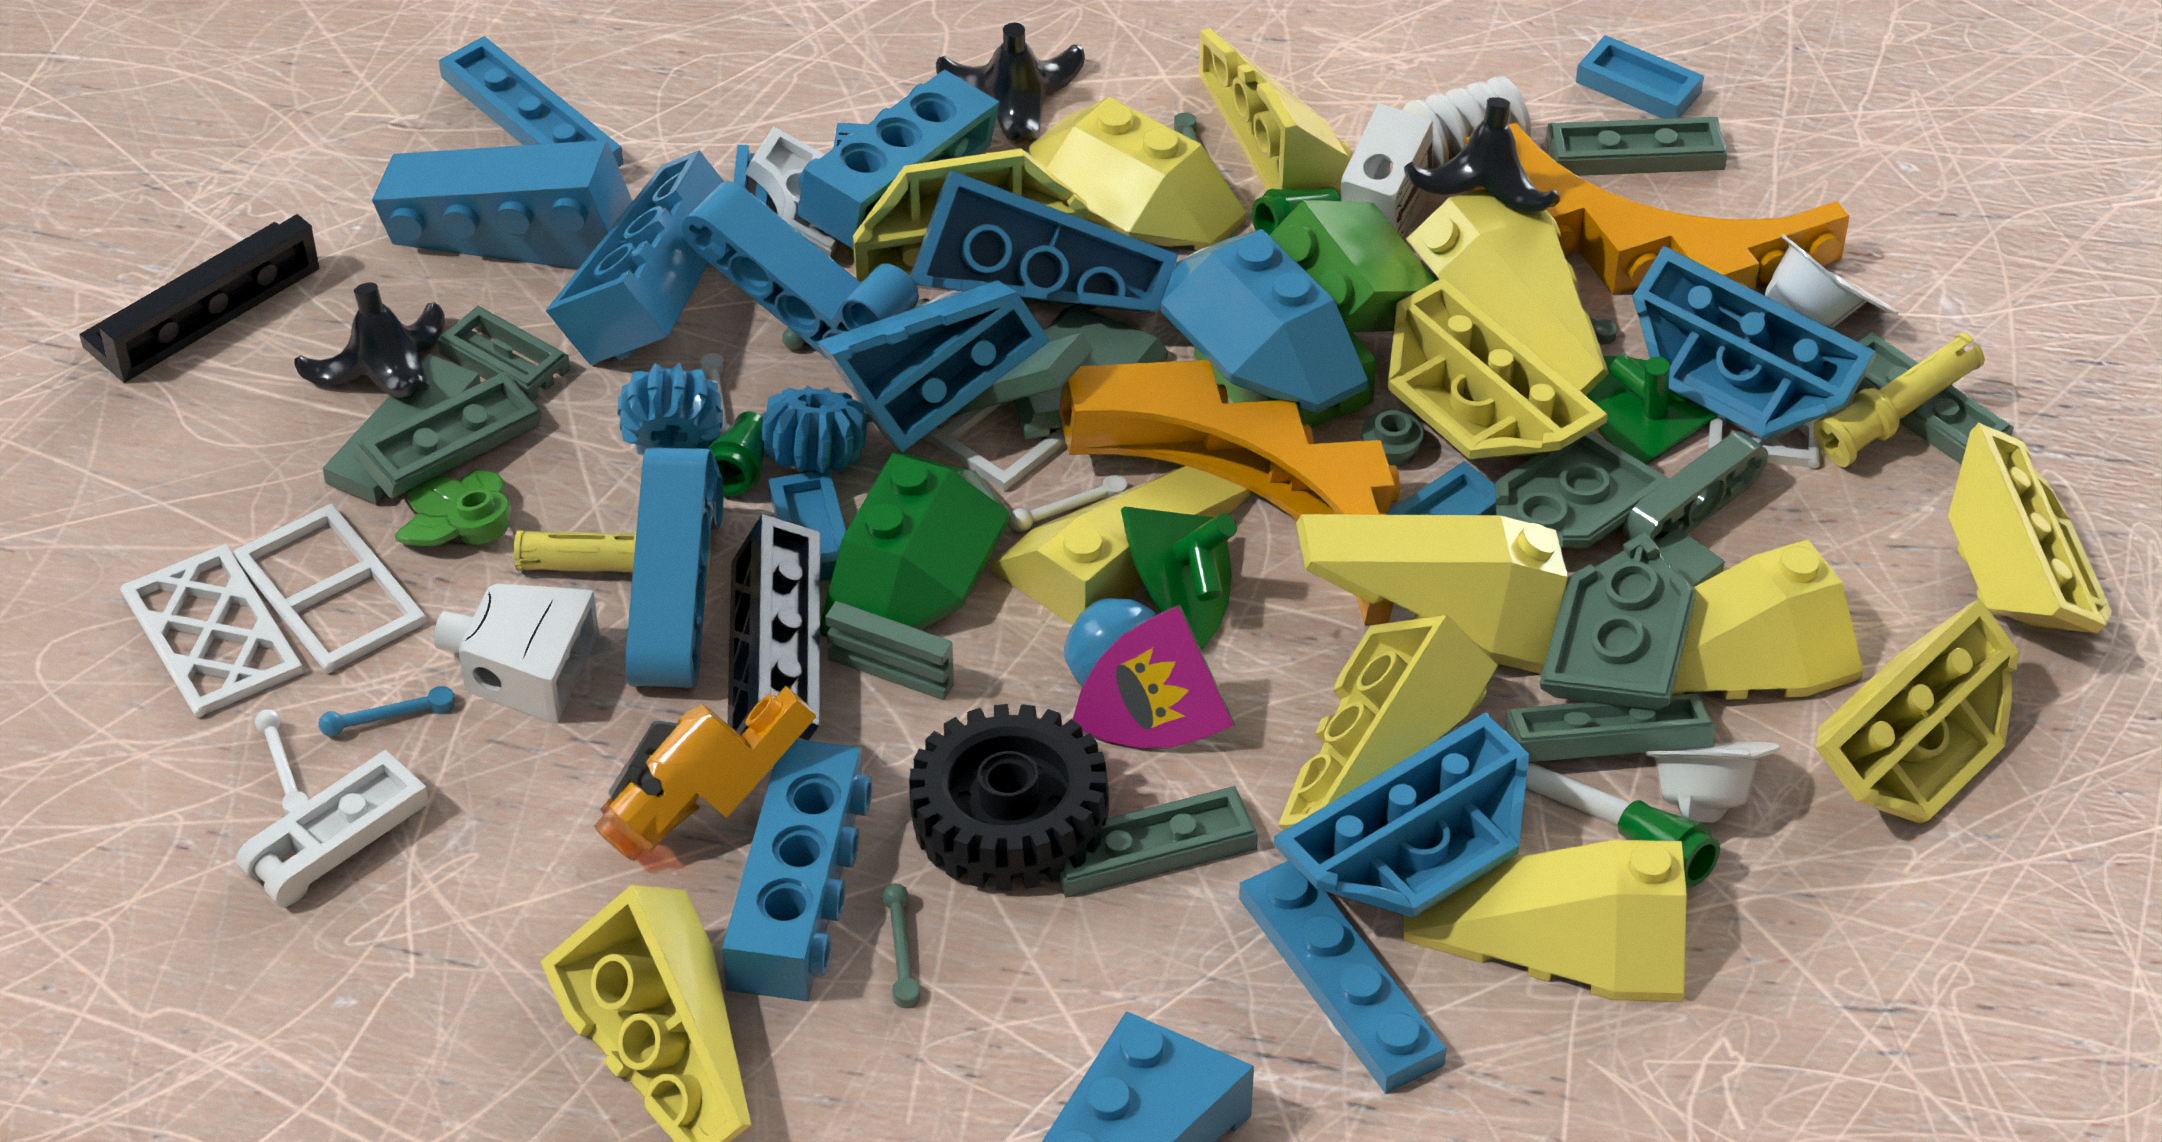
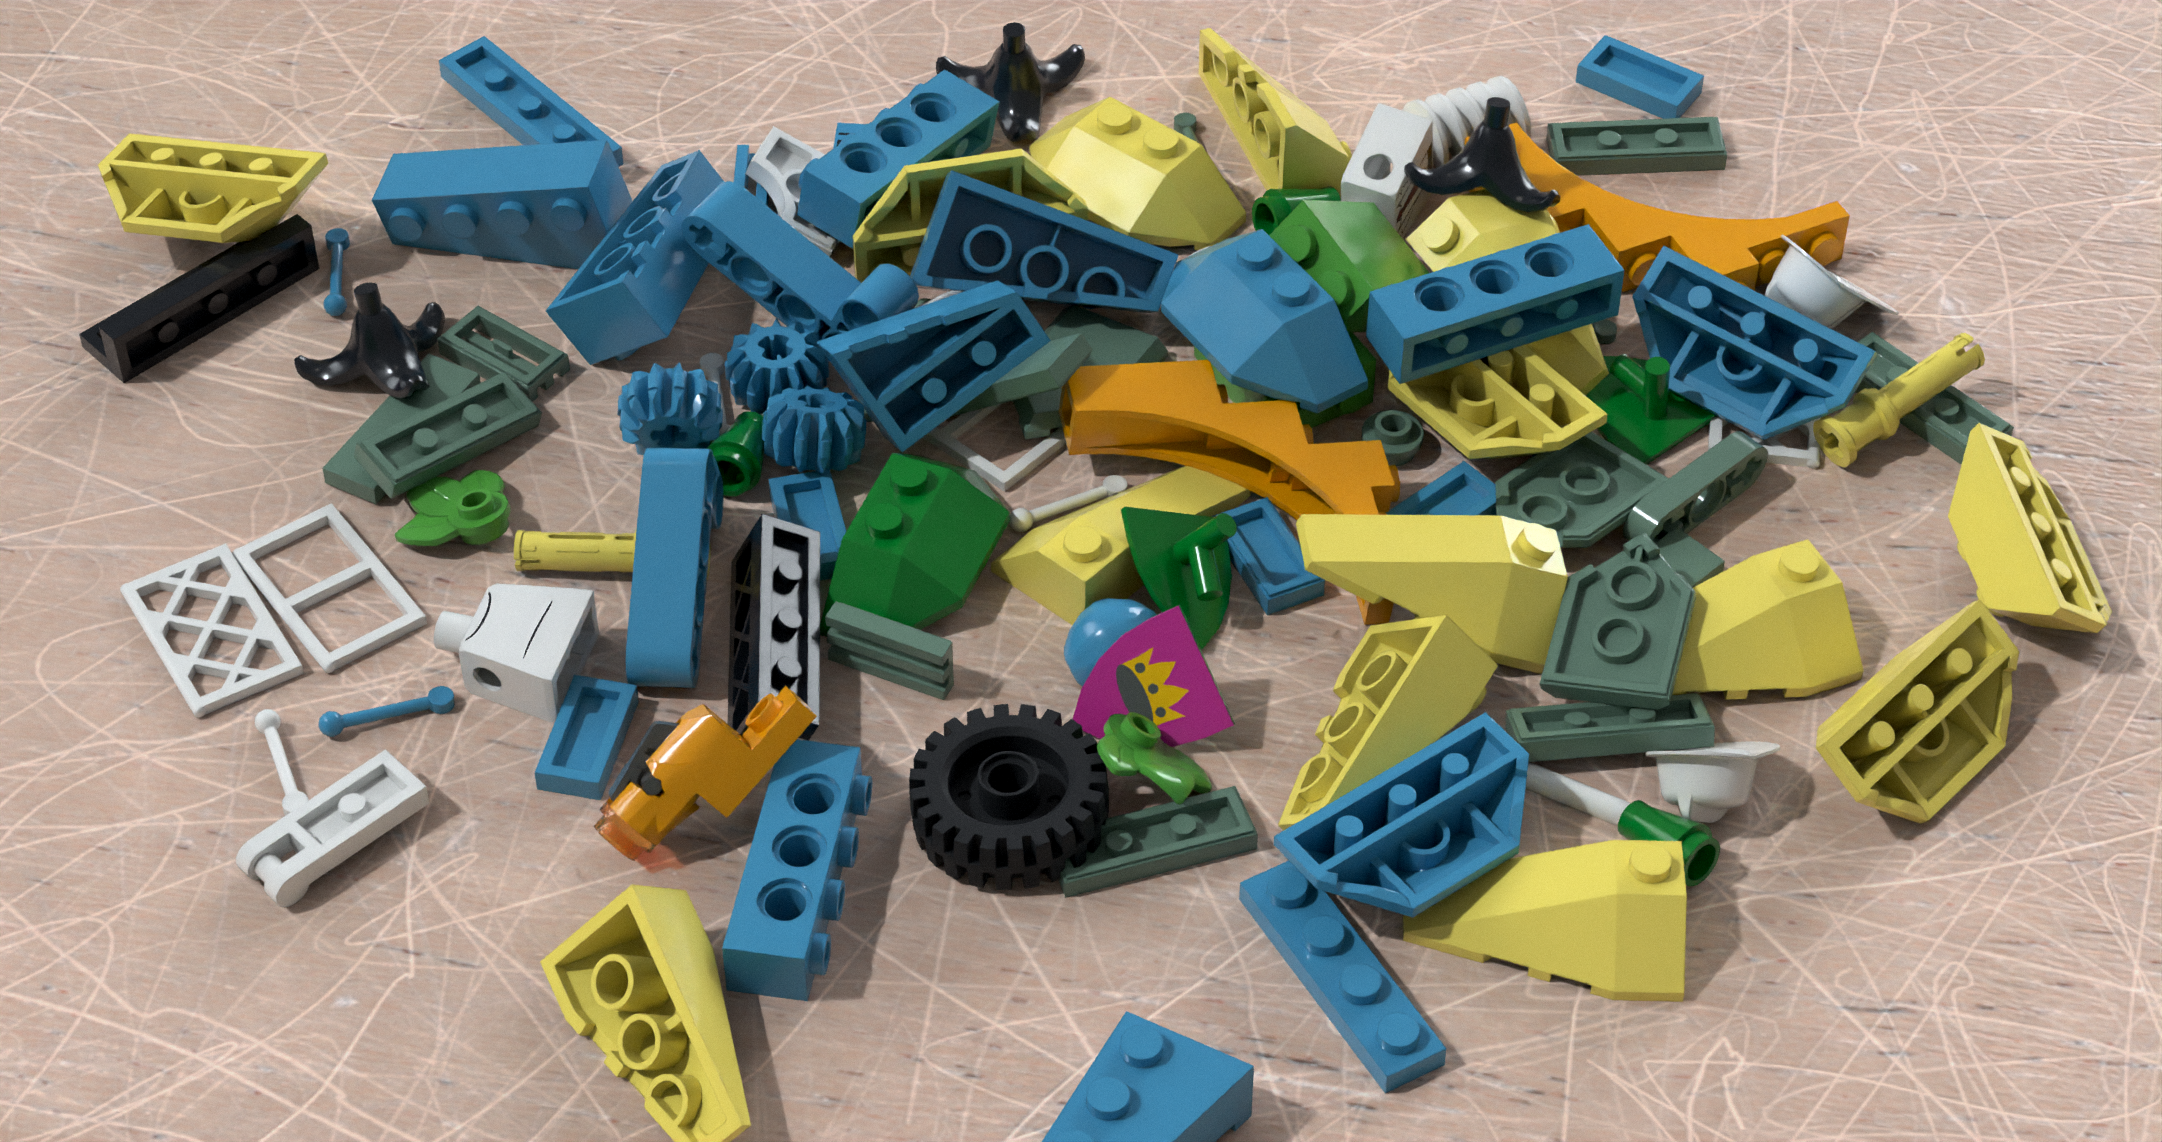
sand green hinge [882,883,920,1008] -> none
none -> light yellow wedge [98,133,328,243]
none -> dark azure hinge [323,228,350,316]
none -> dark azure tile [535,675,639,800]
none -> dark azure gear [725,318,829,414]
none -> bright green plate [1097,712,1212,805]
none -> dark azure tile [1211,497,1325,615]
none -> dark azure brick [1366,224,1625,384]

